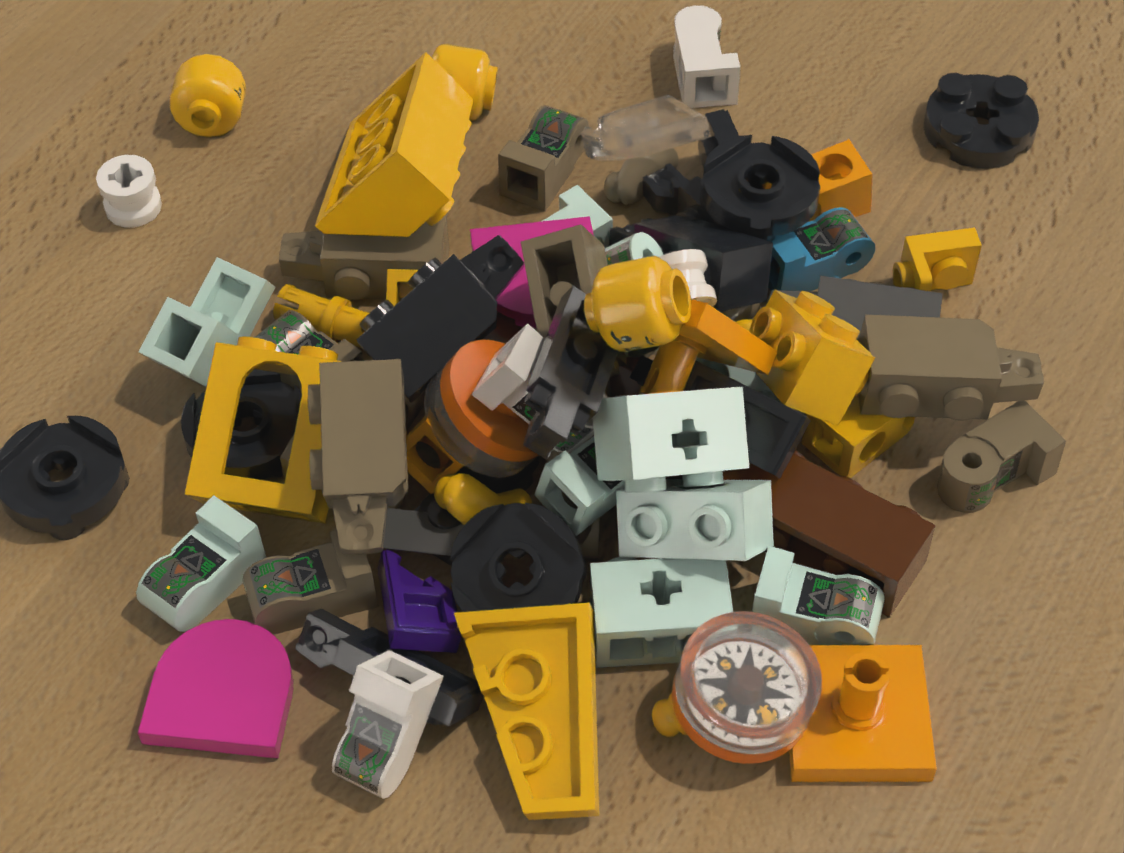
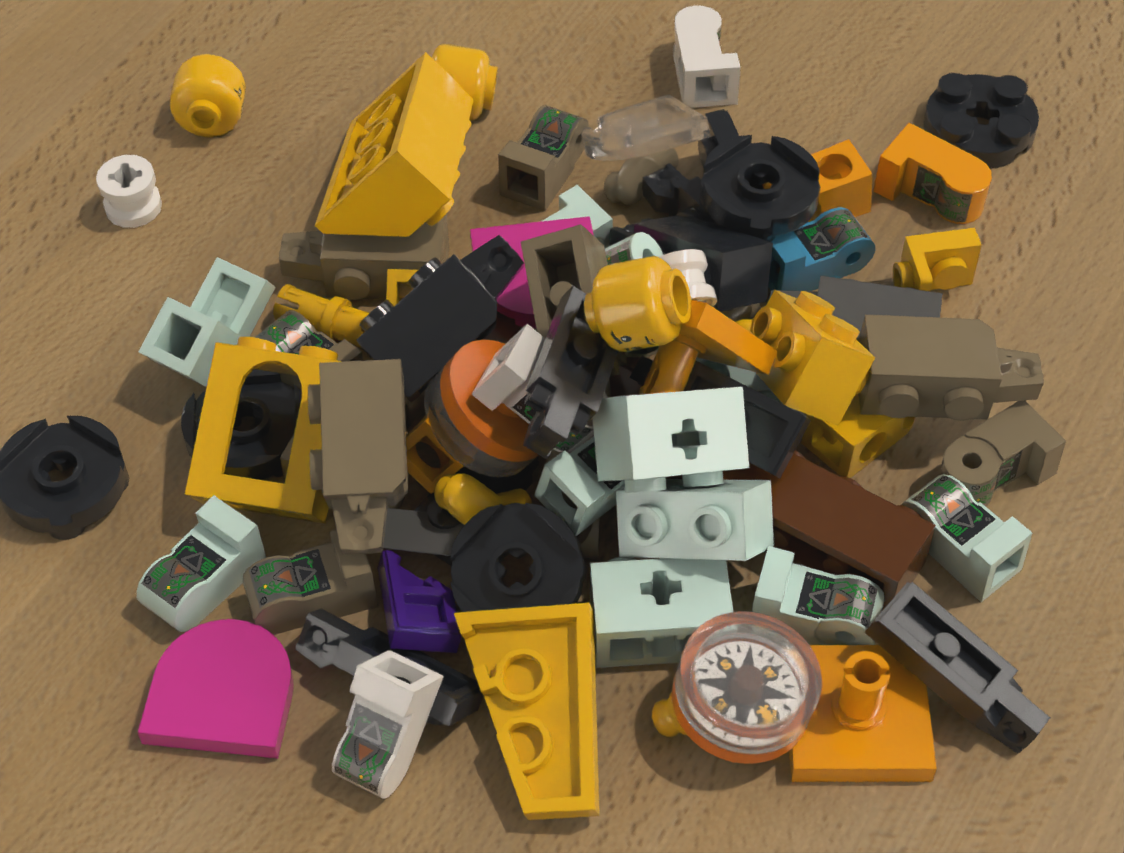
none -> black hinge [864,581,1050,754]
none -> light orange leg [873,123,992,224]
none -> light aqua leg [901,474,1032,602]

